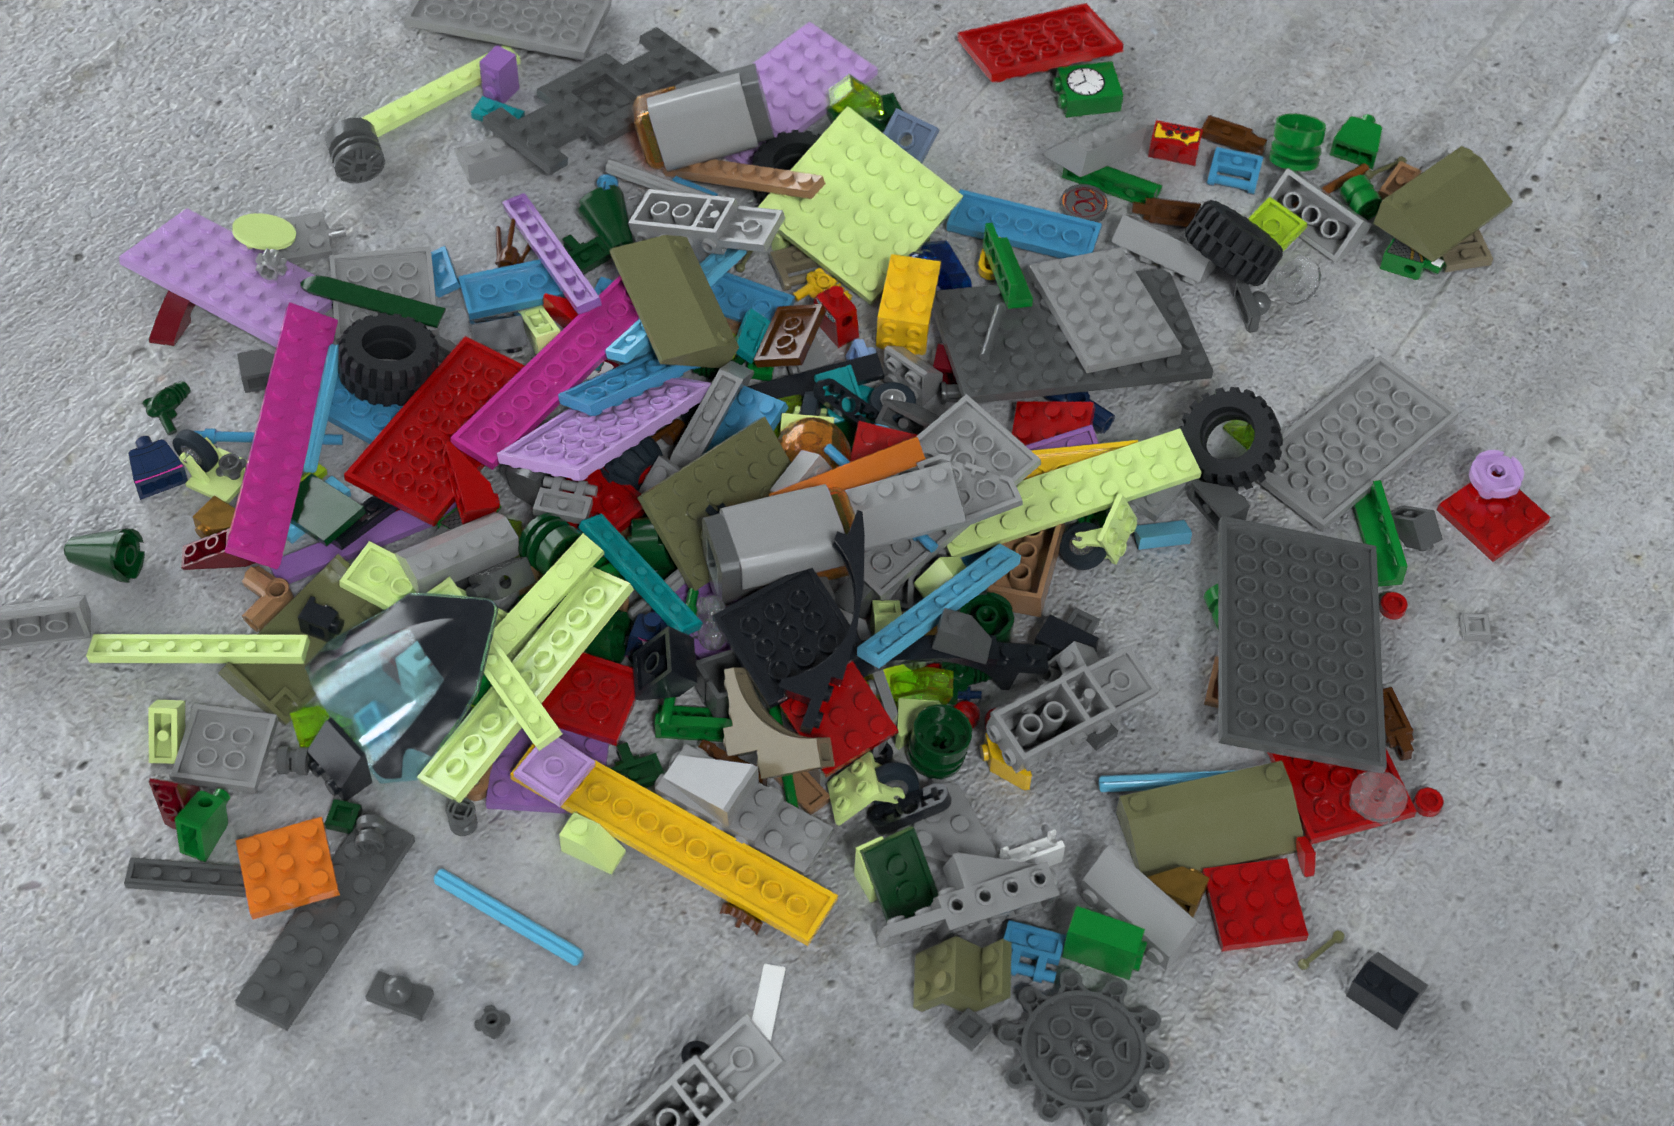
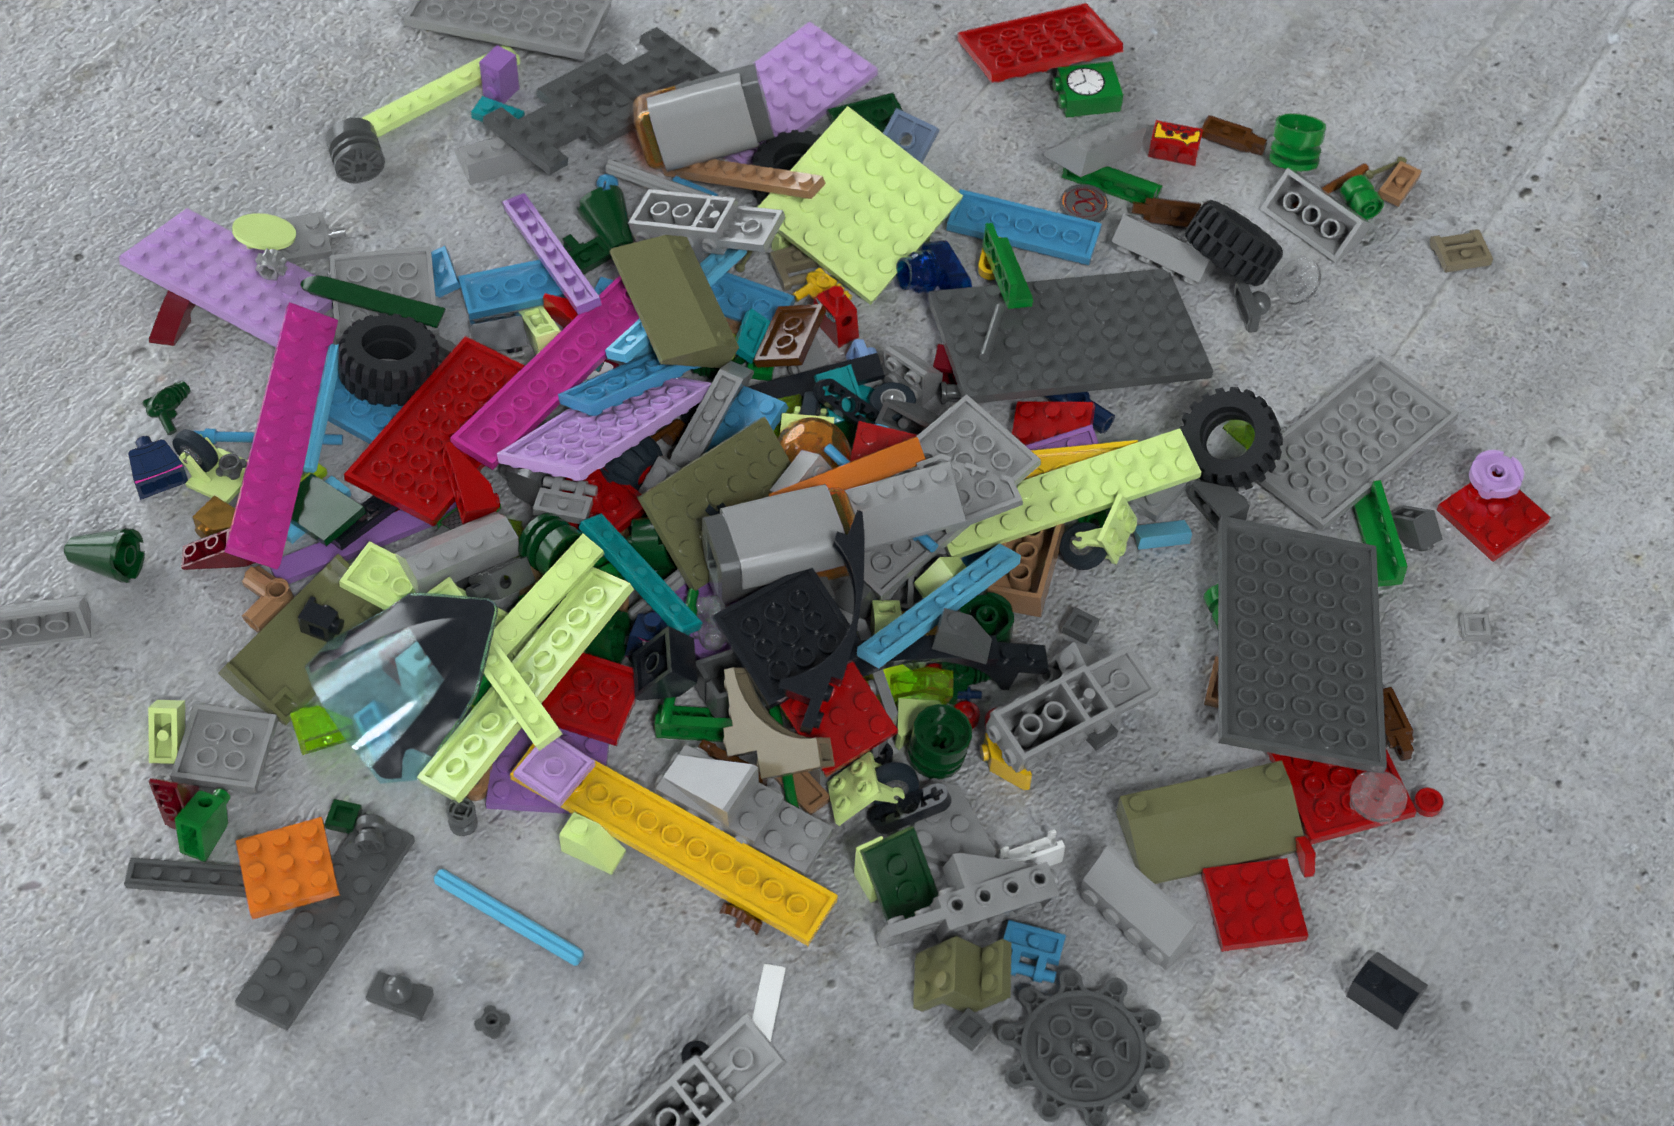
yellowish green plate [86,634,310,664] -> none
dark grey slope [237,349,274,393] -> none
dark grey wheel [276,746,310,776] -> none
black slope [307,717,373,801] -> none
reddish brown plant [495,218,531,268] -> none
dark green hinge [610,742,664,788] -> none
clear neon green slope [828,74,884,117] -> none
yellow bracket [876,254,941,355] -> none
light grey plate [1028,248,1182,373] -> none
black slope [1034,614,1099,661] -> none
green brick [1062,906,1148,980] -> none
medium azure axle [1098,770,1237,792] -> none
pearl gold slope [1147,866,1209,918] -> none
dark azure plate [1207,147,1263,194] -> none
lime tile [1248,197,1307,252] -> none
olive hinge [1298,930,1345,970] -> none
green torso [1329,114,1383,170] -> none
olive slope [1373,146,1513,262] -> none
red tile [1379,592,1408,620] -> none
green torso [1380,237,1445,280] -> none

